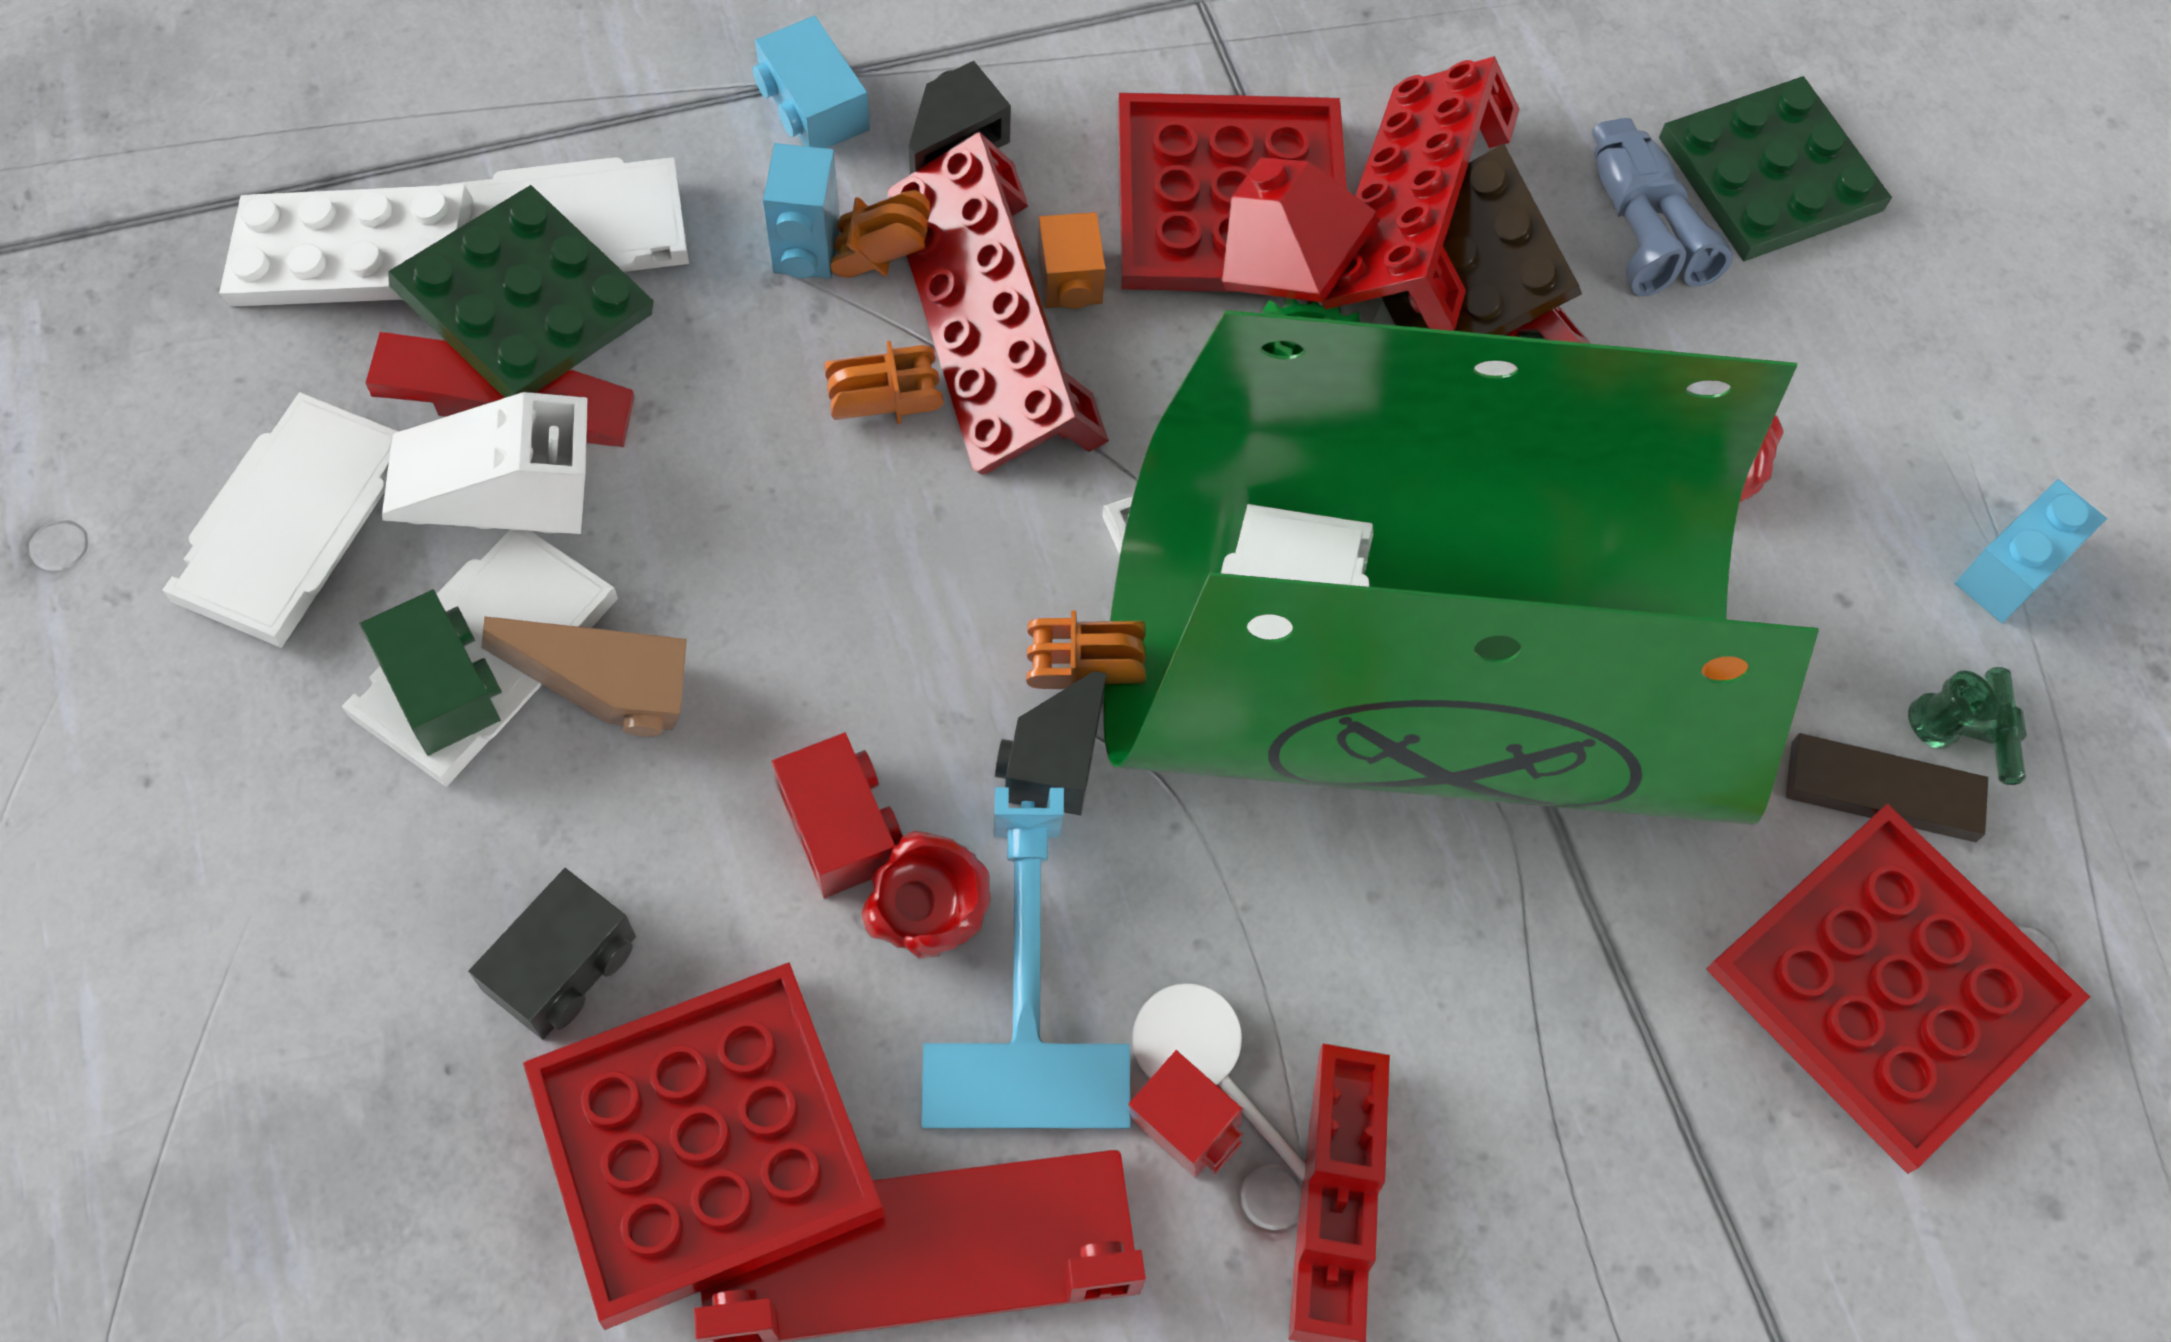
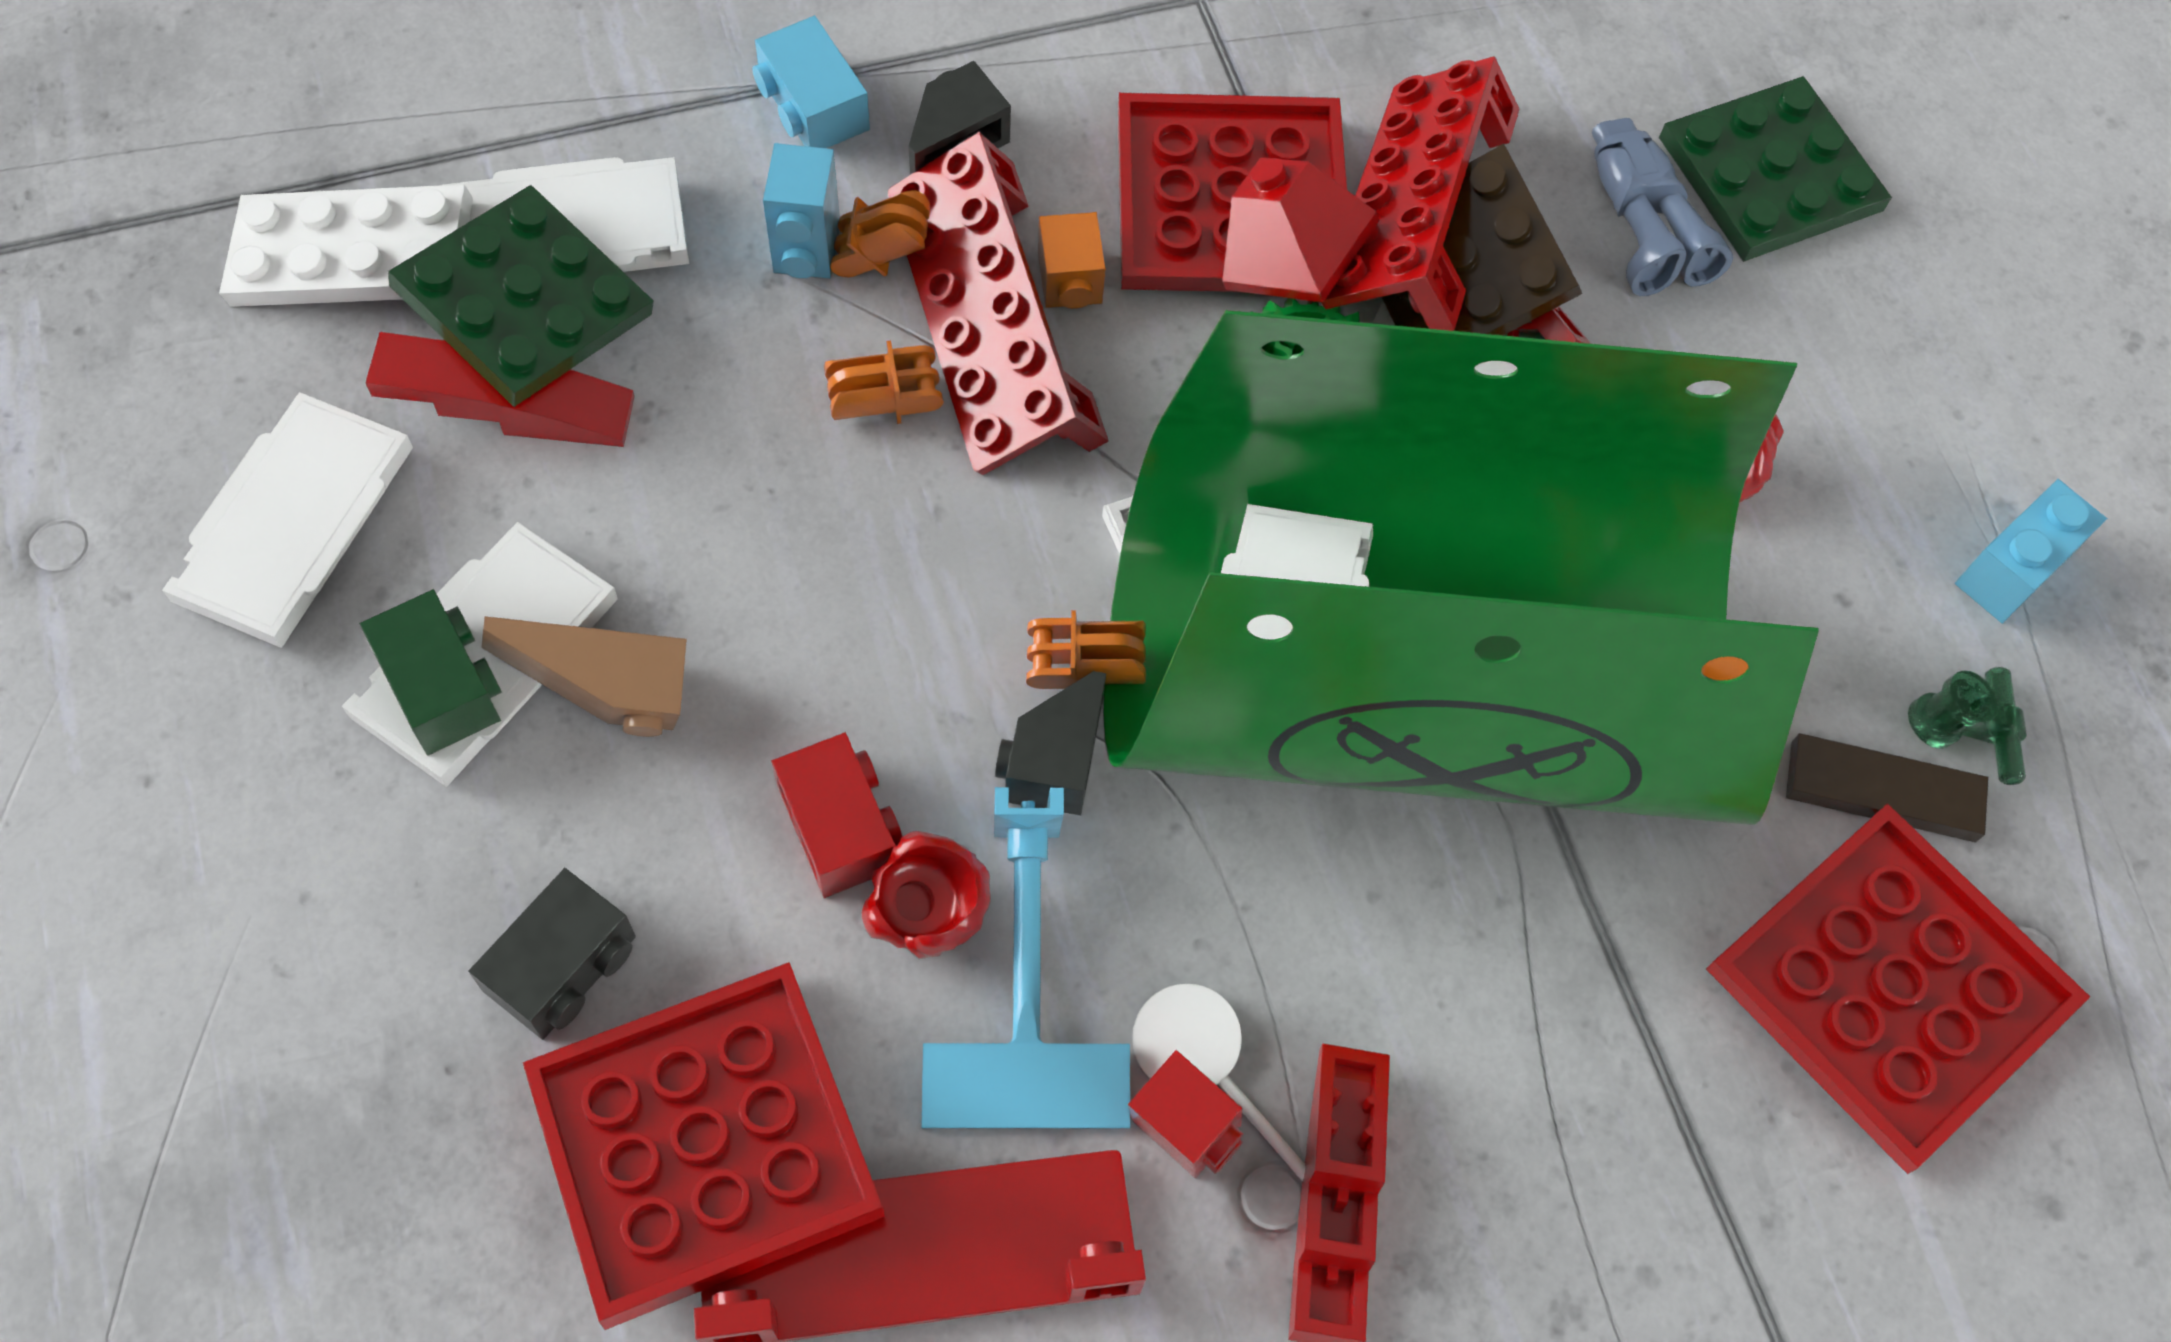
white slope [382,392,587,534] -> none

